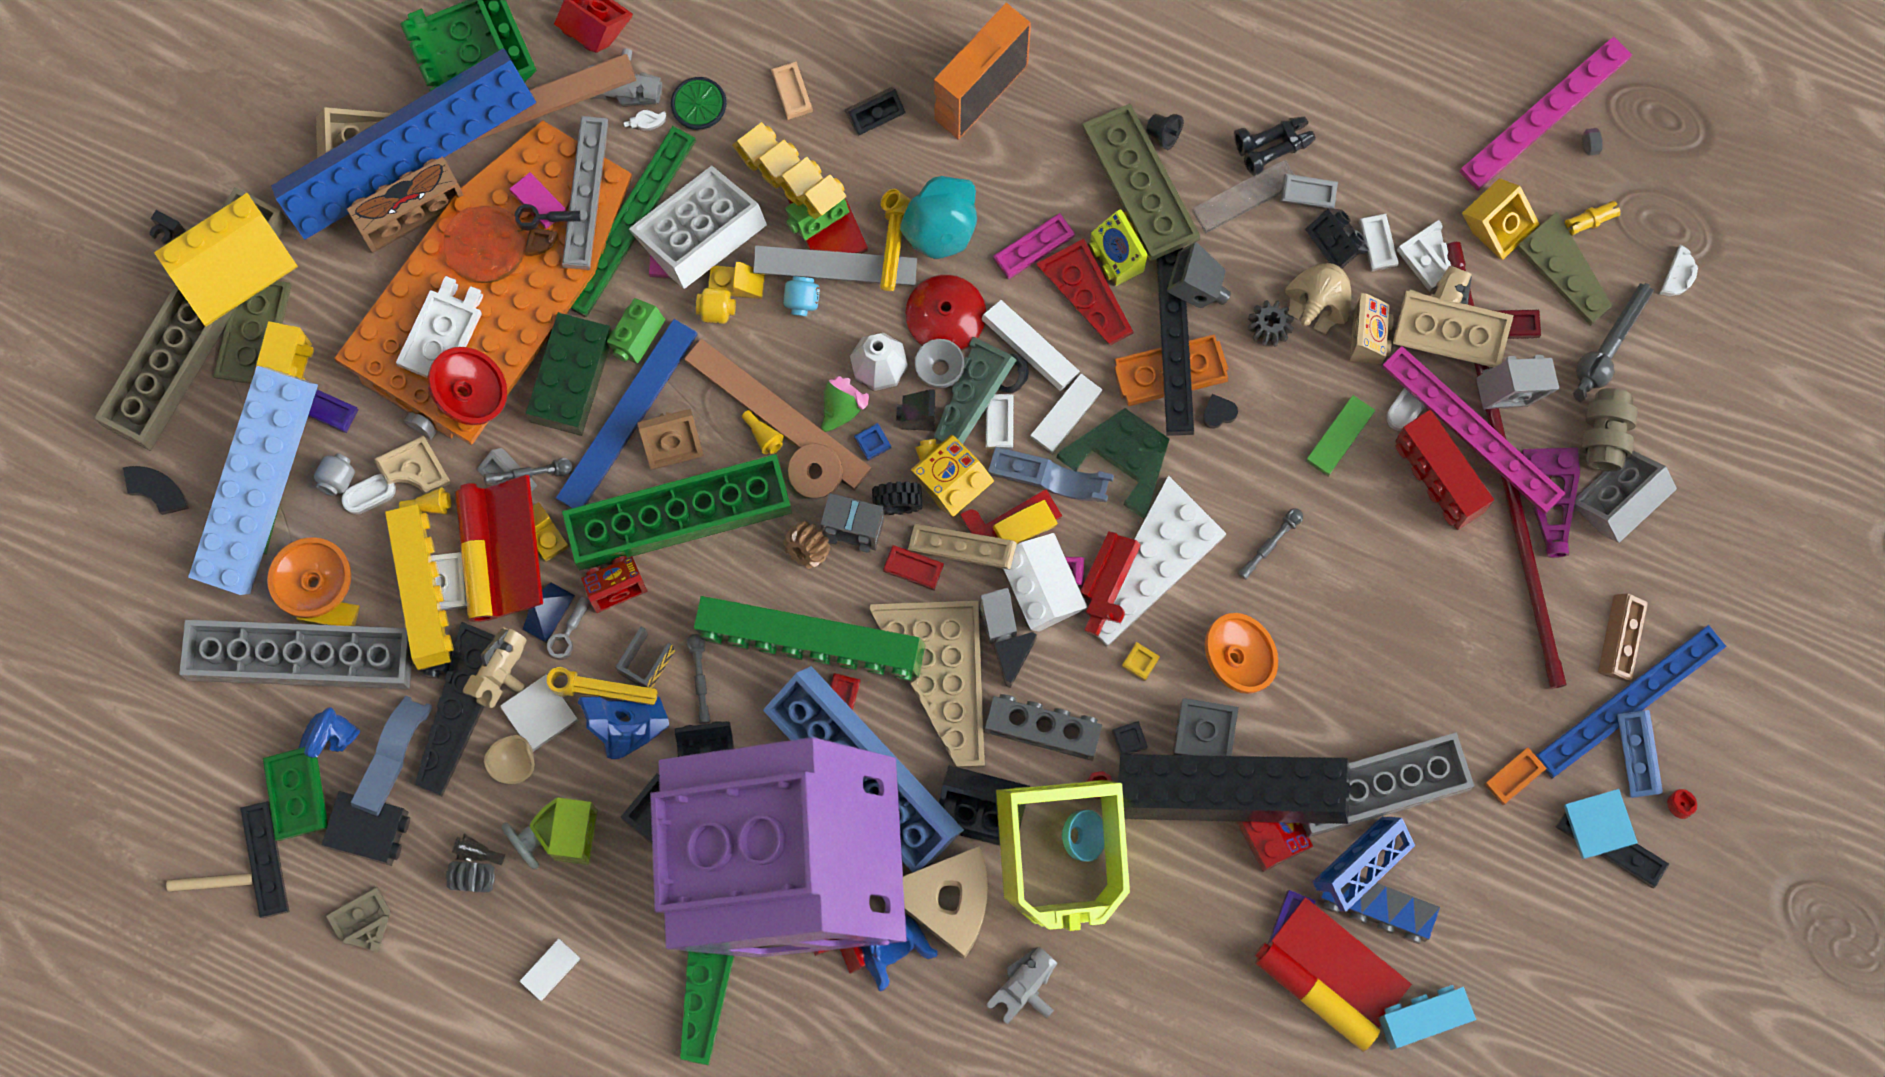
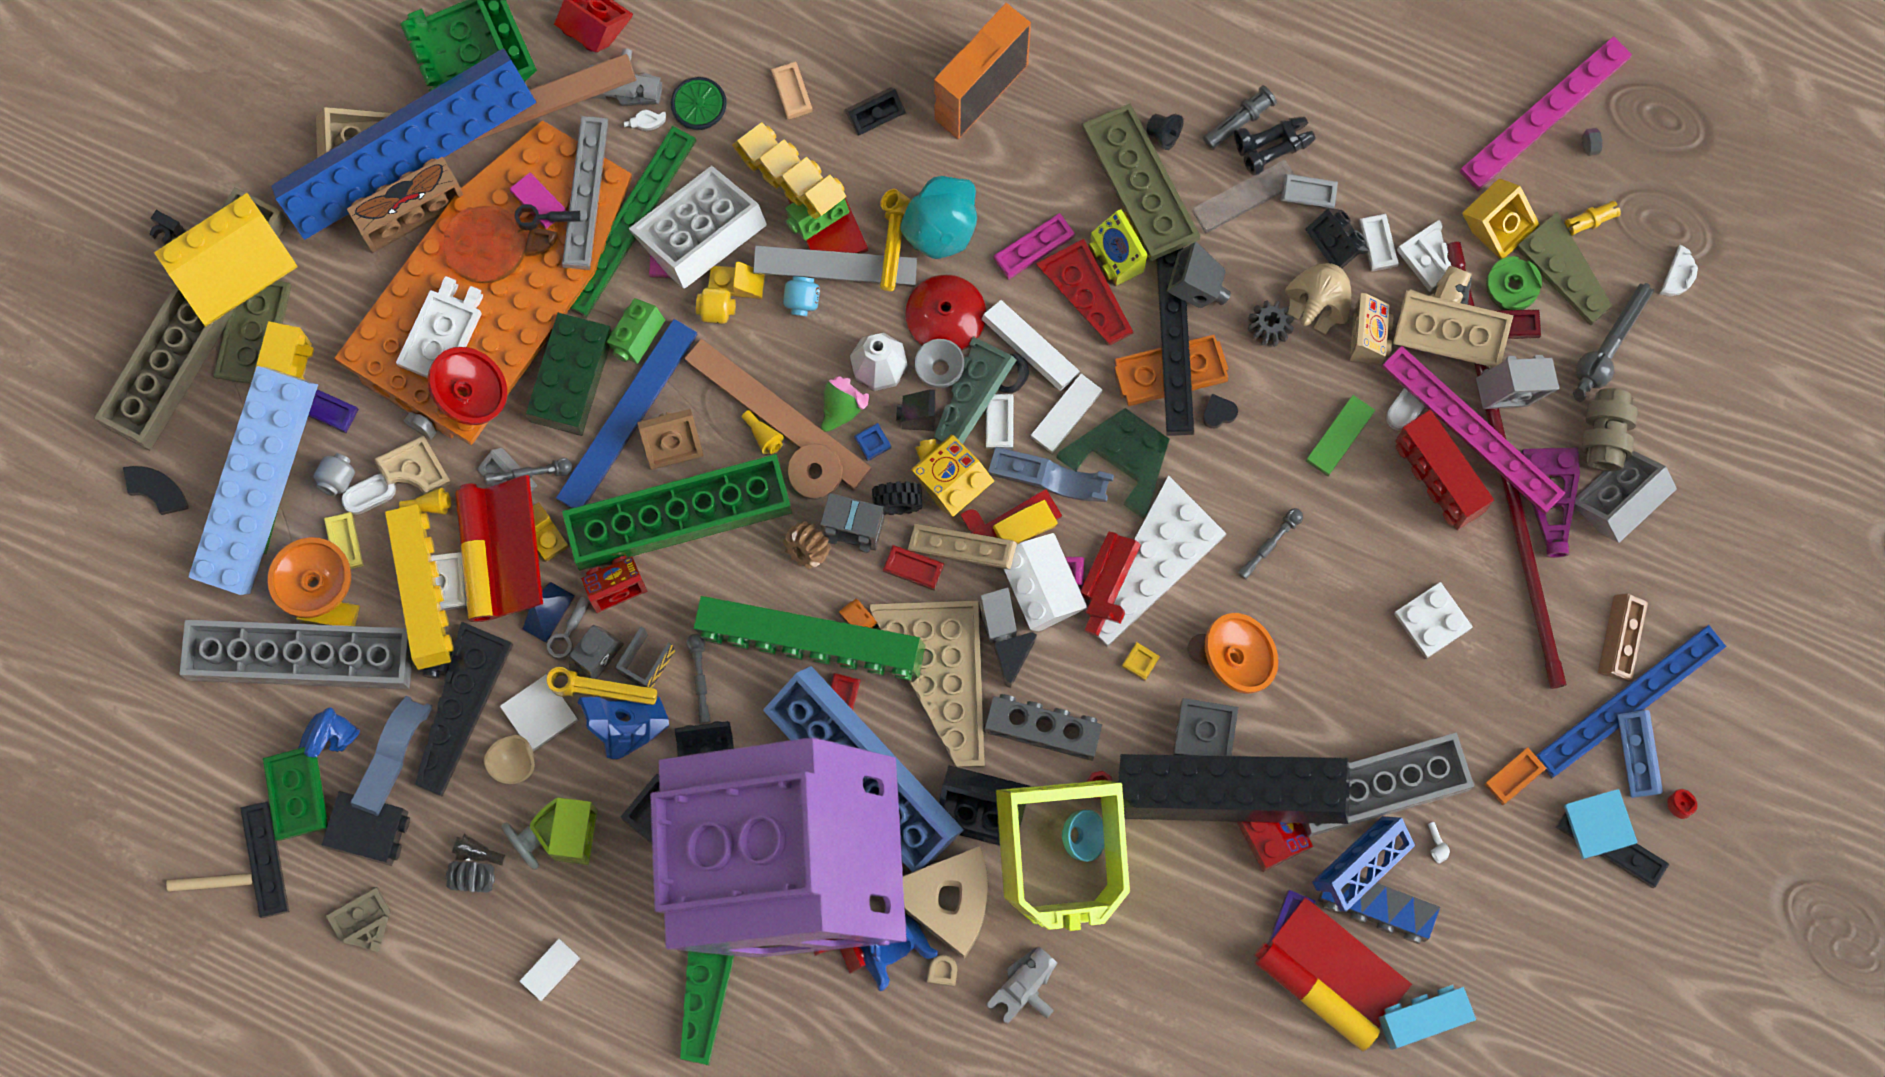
tan piece [463,627,527,708] -> none
black tile [1112,721,1148,754] -> none
none -> light yellow tile [324,512,364,569]
none -> dark grey torso [569,625,624,679]
none -> orange piece [839,598,877,628]
none -> tan tile [927,955,957,987]
none -> reddish brown tile [1188,634,1209,668]
none -> dark grey pin [1203,85,1277,150]
none -> white plate [1394,582,1473,659]
none -> white hand [1428,822,1450,864]
none -> bright green plate [1486,256,1542,310]

